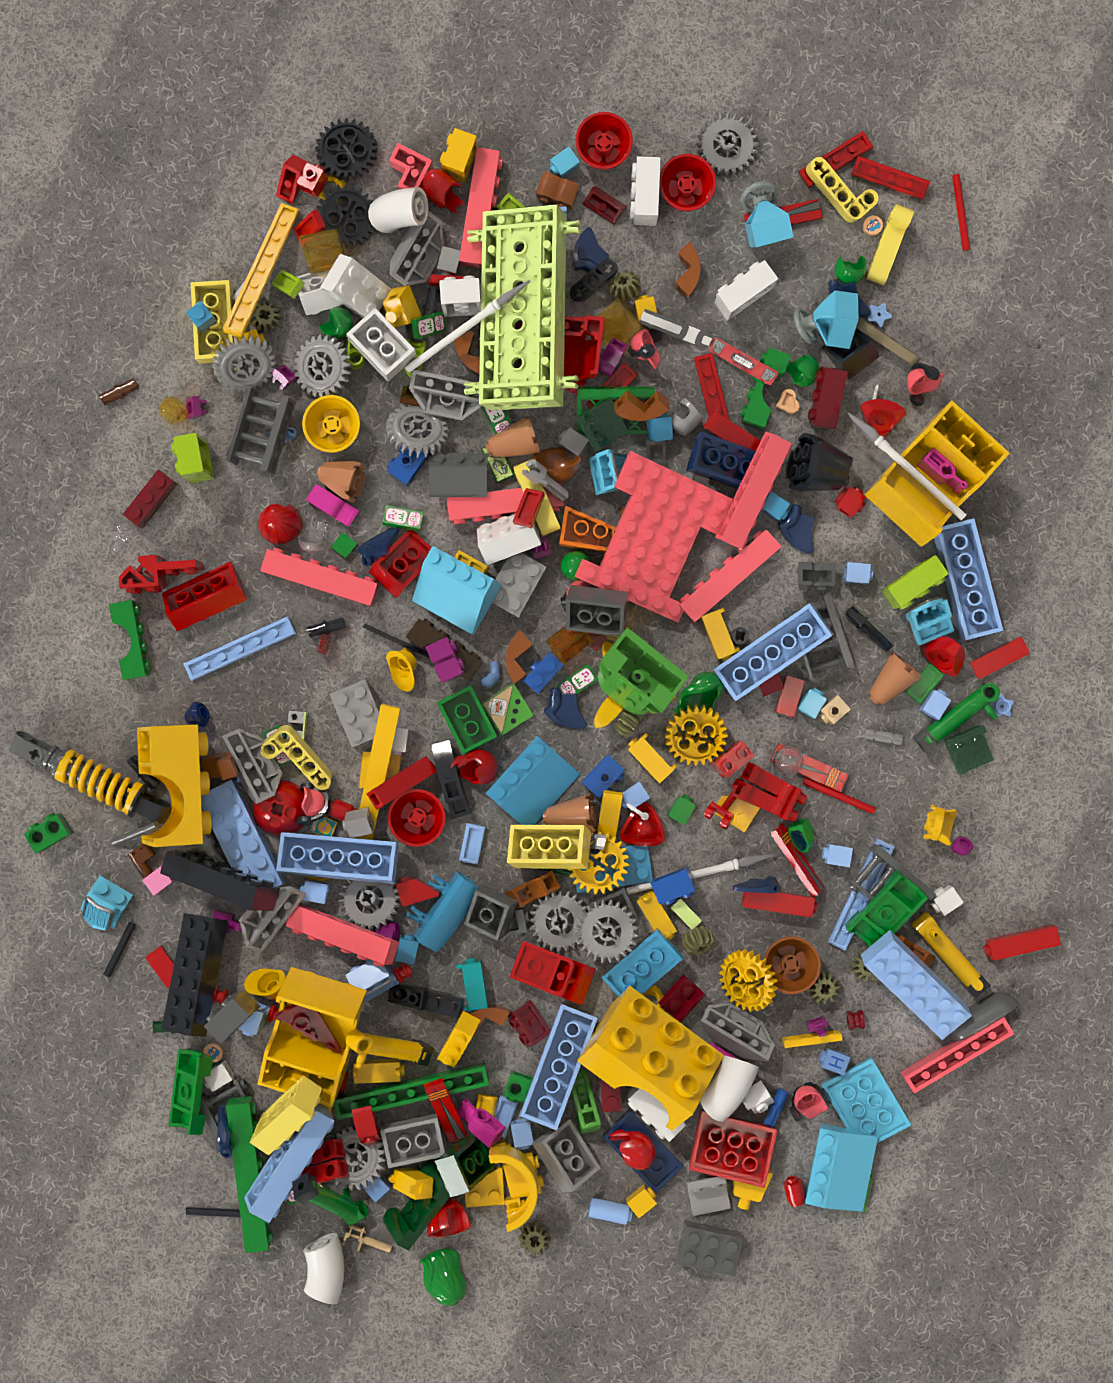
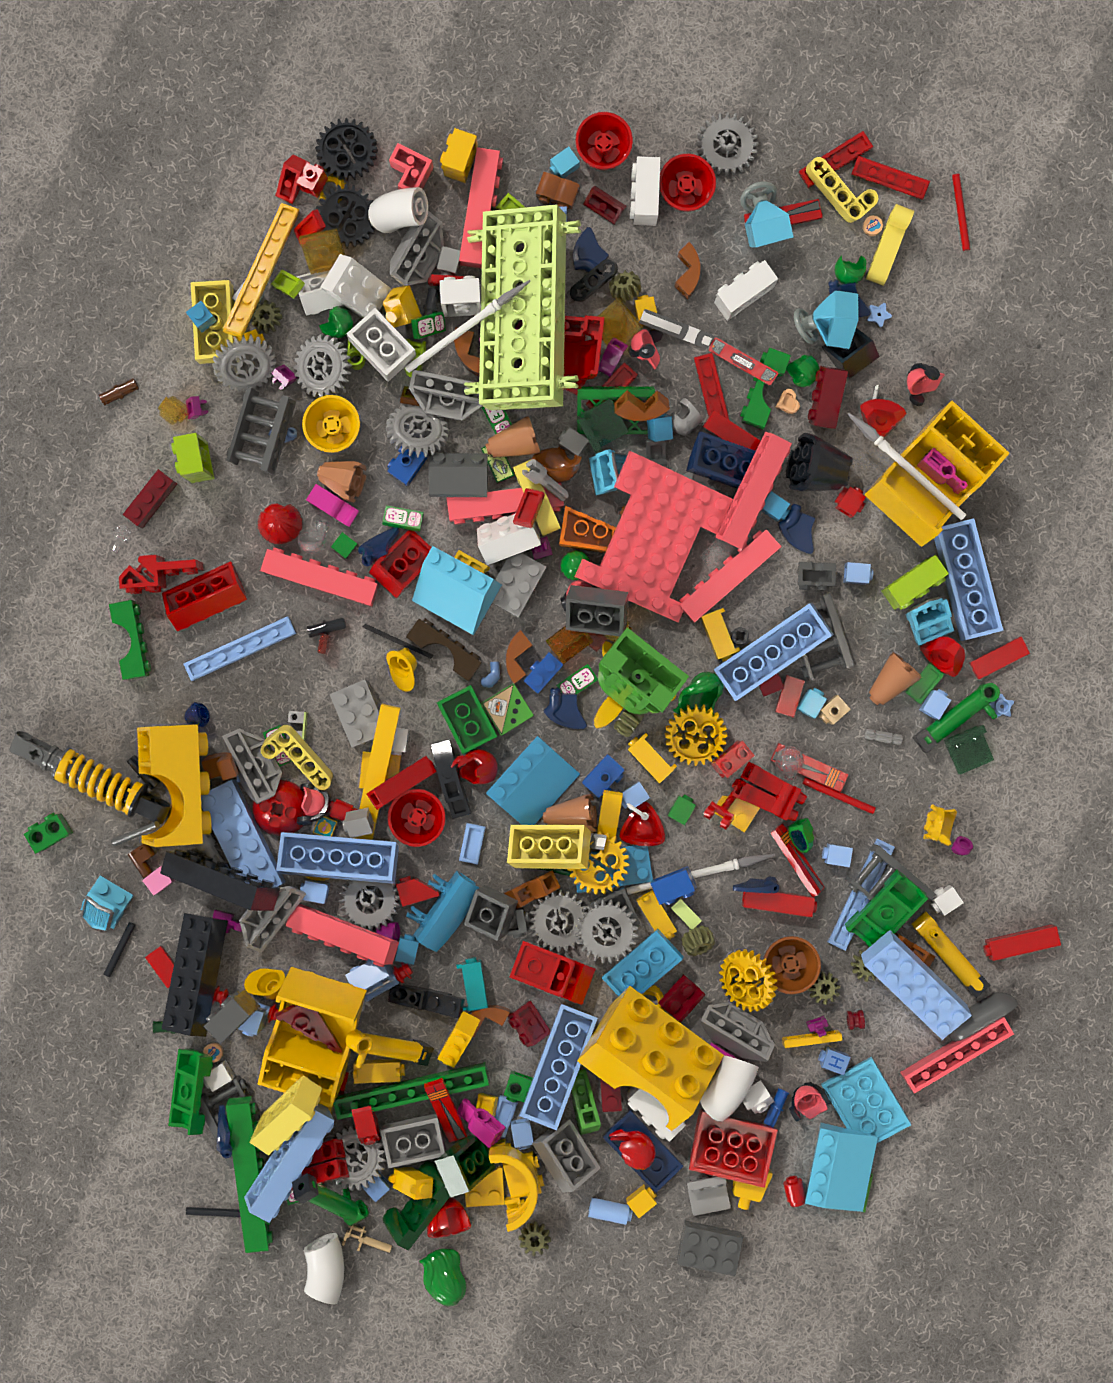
red helmet [422,168,465,214] -> none
magenta piece [425,637,466,684] -> none
black axle [845,606,893,652] -> none
dark tan beam [856,317,921,365] -> none

